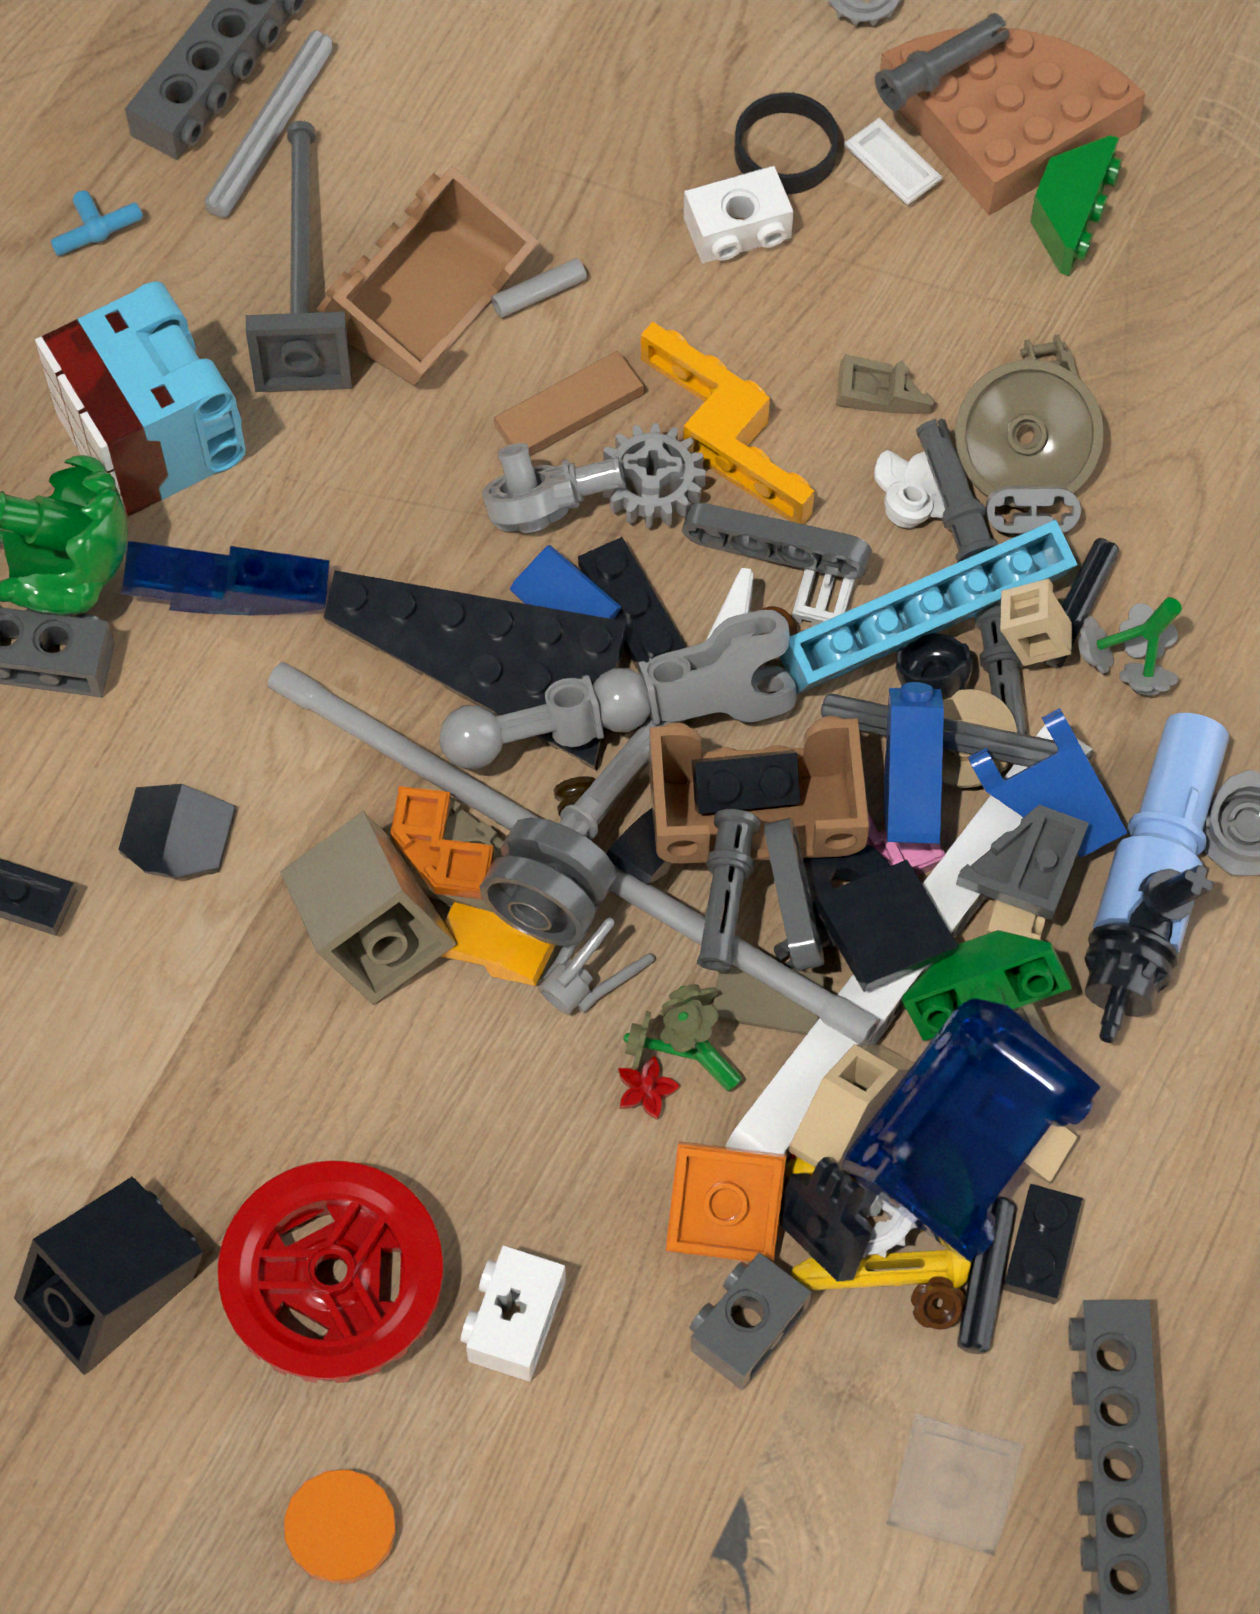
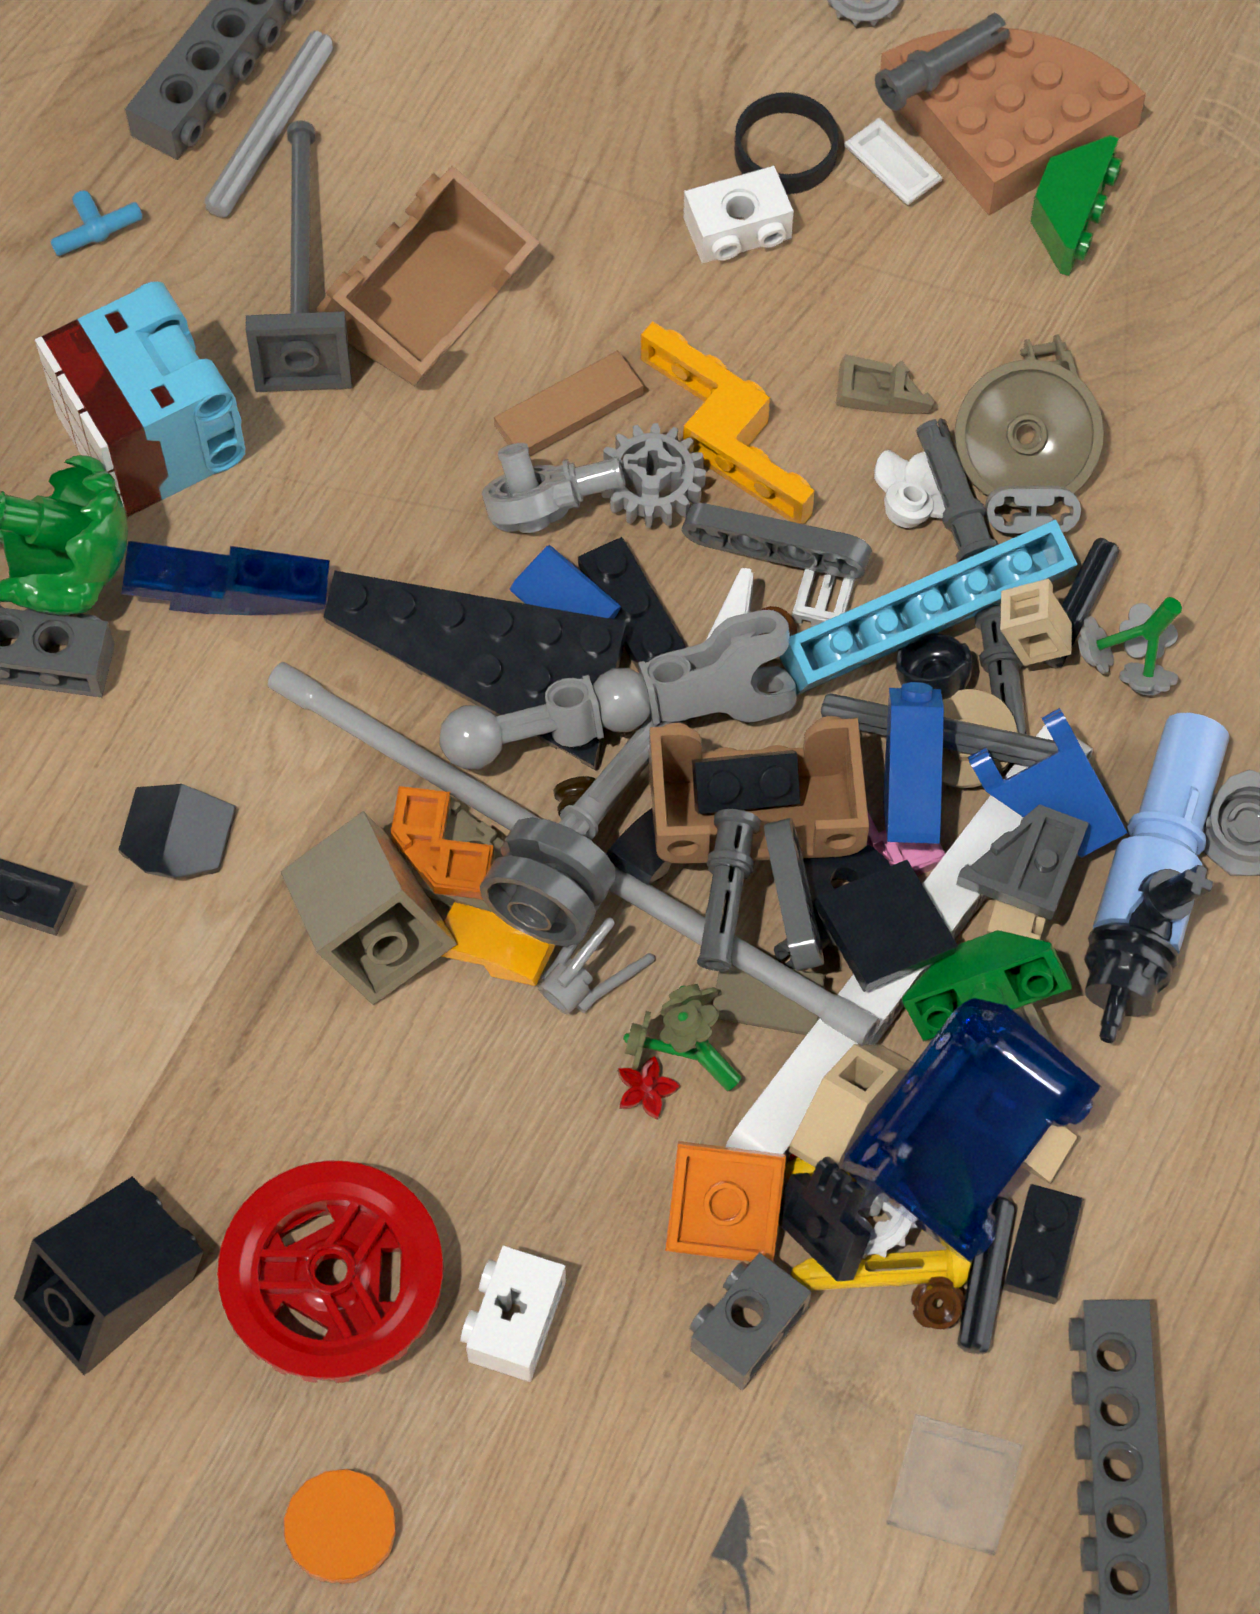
light grey piece [491,258,587,318] -> none

